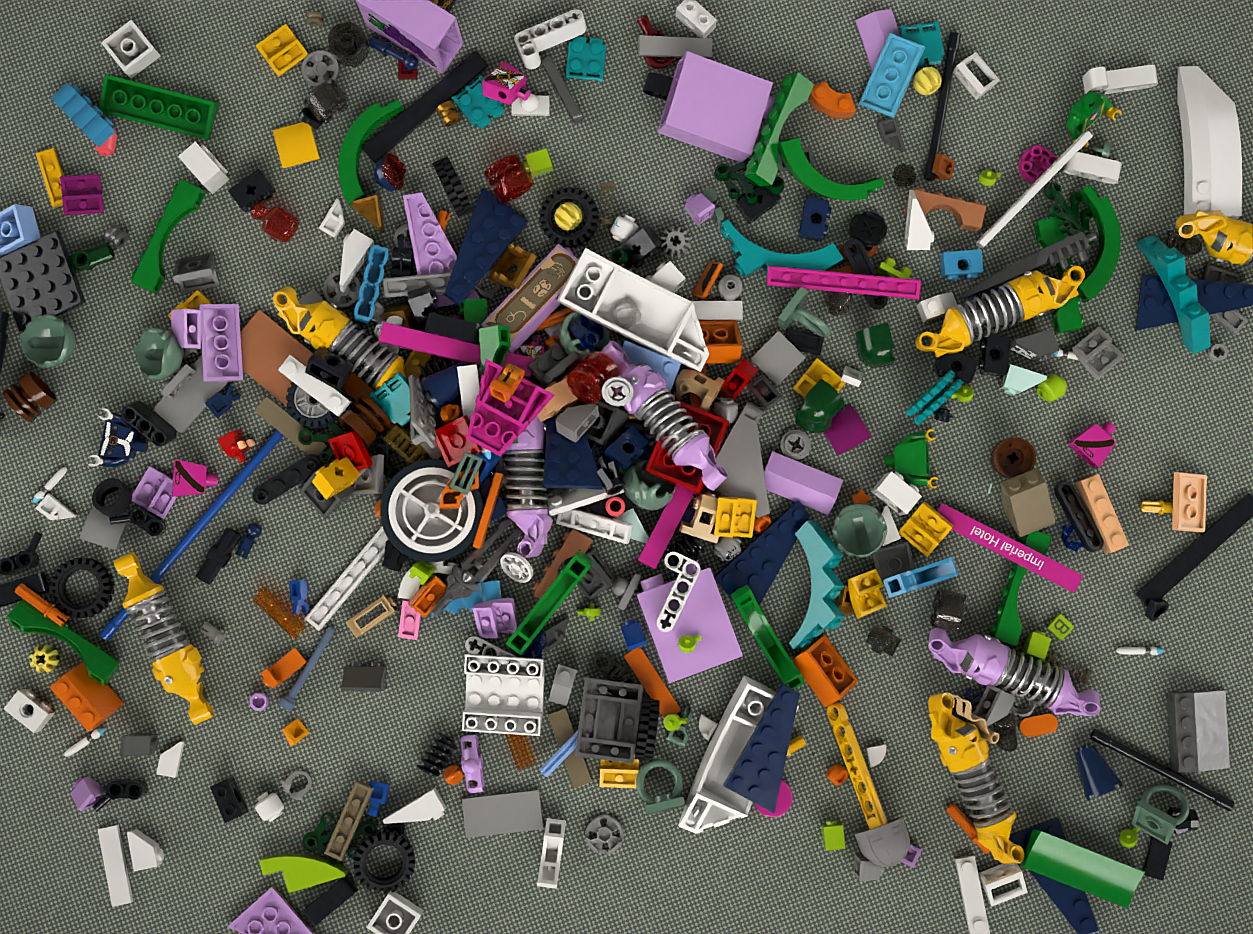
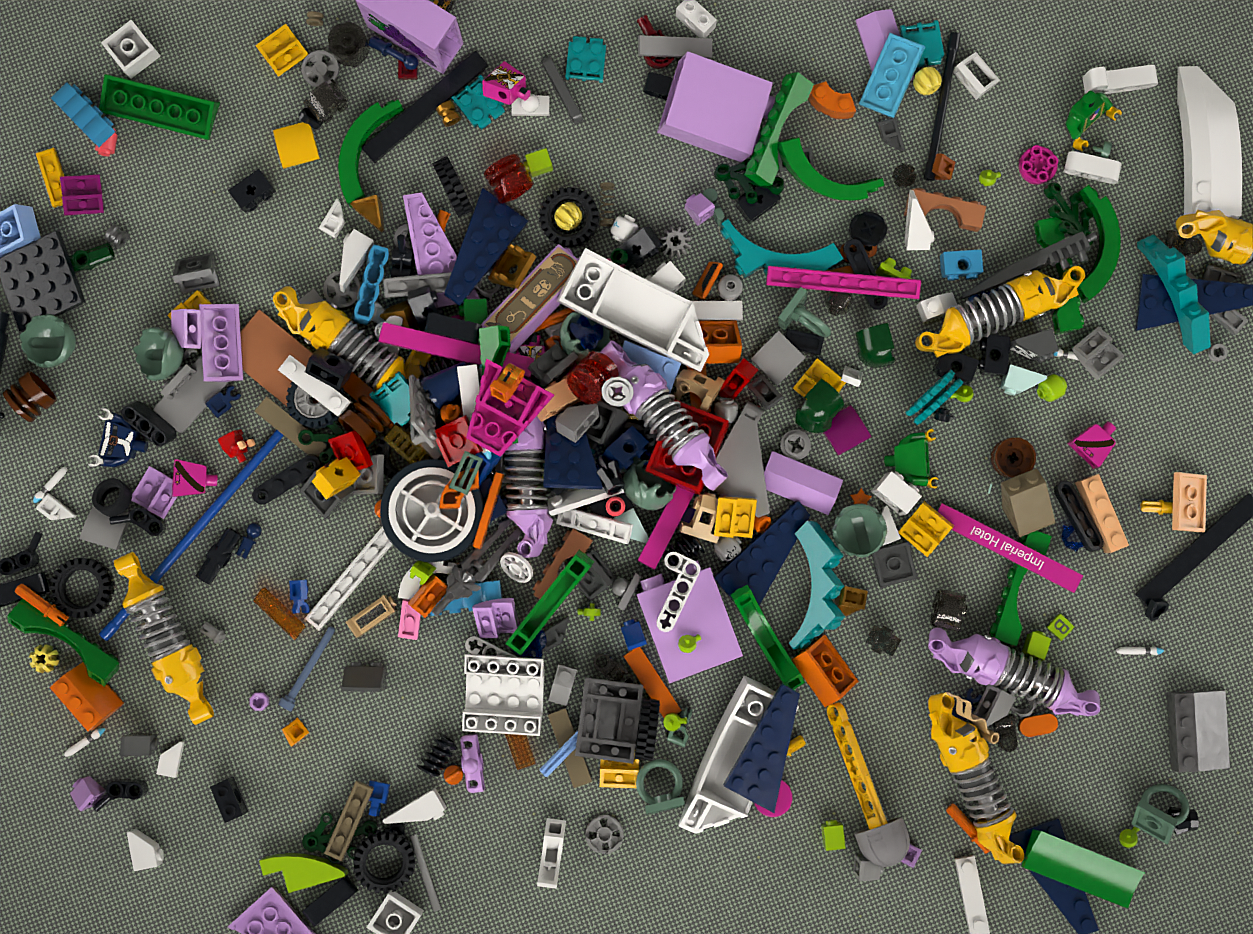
white brick [4,689,55,733] -> none
white tile [98,824,133,907] -> none
green arch [131,179,206,295] -> none
white brick [178,142,230,194] -> none
clear red piece [251,203,299,243] -> none
white head [254,792,284,822] -> none
orange bracket [260,648,307,688] -> none
light grey piece [281,770,312,801] -> none
clear red hair [374,153,406,192] -> none
black rock [382,540,409,572] -> none
light grey tile [462,789,544,838] -> none
white beam [514,9,587,69] -> none
light grey piece [613,297,642,328] -> none
white tile [699,714,718,741] -> none
dark blue brick [798,197,832,242] -> none
orange tile [827,764,848,786] -> none
yellow slope [848,569,887,619] -> none
white tile [866,744,886,767] -> none
dark azure arch [883,557,959,598] -> none
white tile [976,131,1093,248] -> none
white tile [978,863,1027,907] -> none
dark tan piece [1047,651,1092,684] -> none
dark blue cone [1075,744,1123,801] -> none
black piece [1090,729,1235,811] -> none
black tile [1143,837,1173,881] -> none
none -> light grey bar [409,834,441,912]

